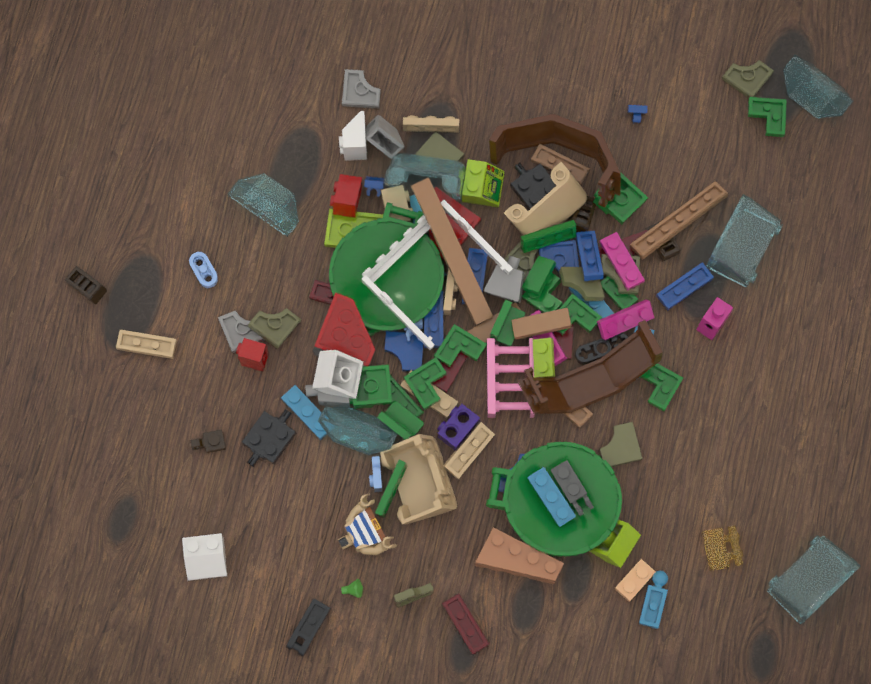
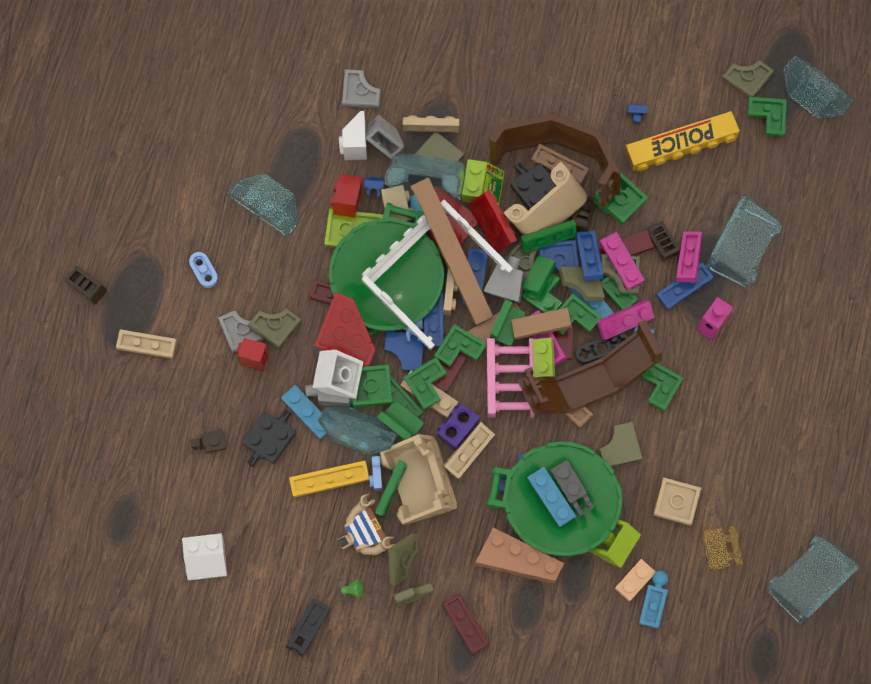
medium nougat tile [630,181,728,260] -> none
none -> yellow plate [289,461,370,498]
none -> olive tile [388,533,418,586]
none -> red plate [469,190,517,253]
none -> yellow brick [625,111,739,171]
none -> tan plate [653,477,701,526]
none -> dark pink plate [676,232,703,282]

